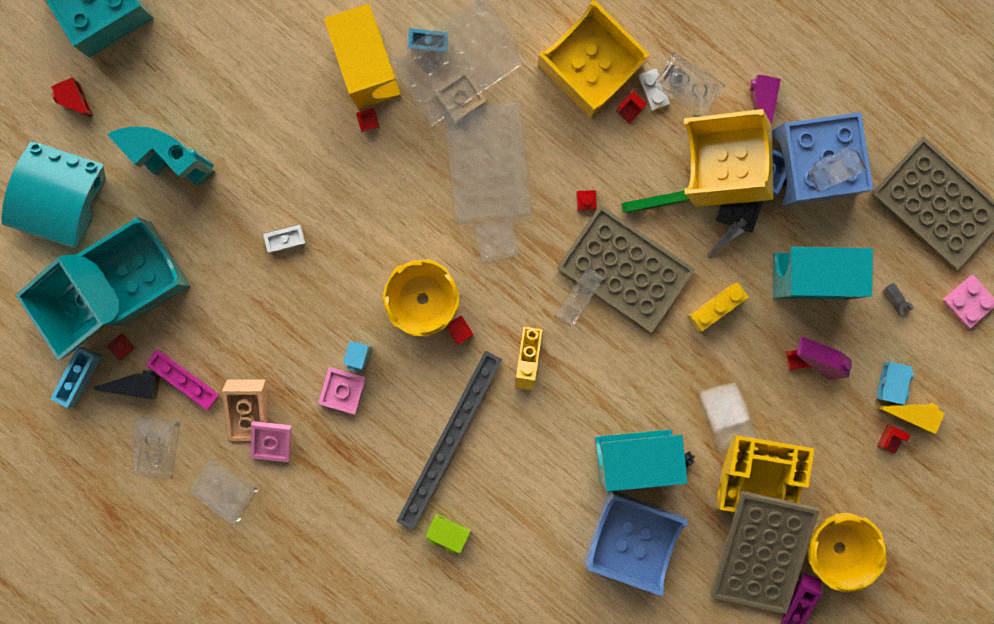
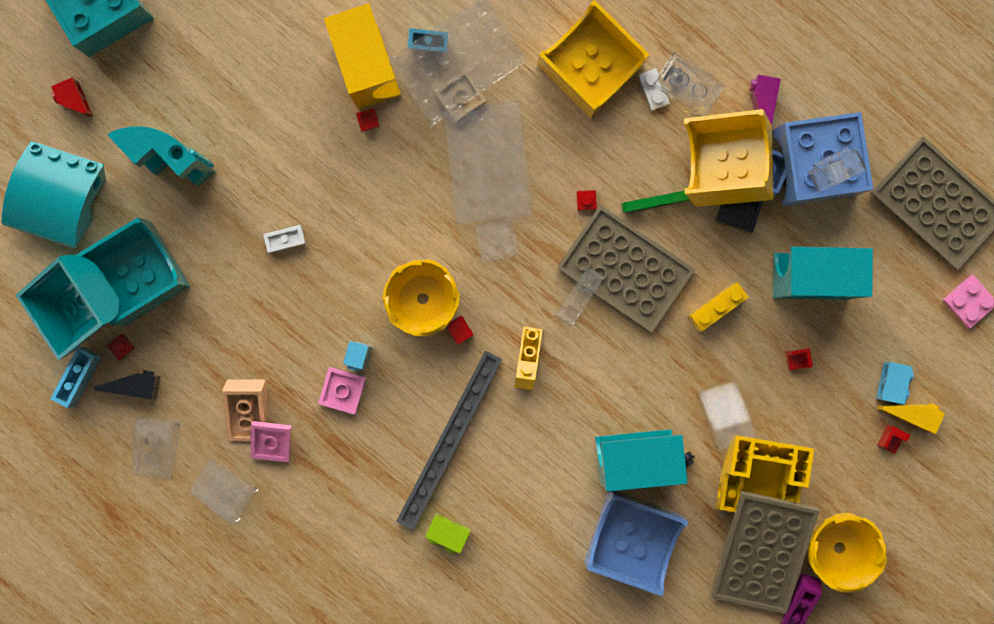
dark pink plate [146,349,220,410] -> none
red panel [616,91,647,123] -> none
flat silver piece [707,217,748,258] -> none
magenta slope [797,337,852,380] -> none
flat silver bar [883,283,914,316] -> none

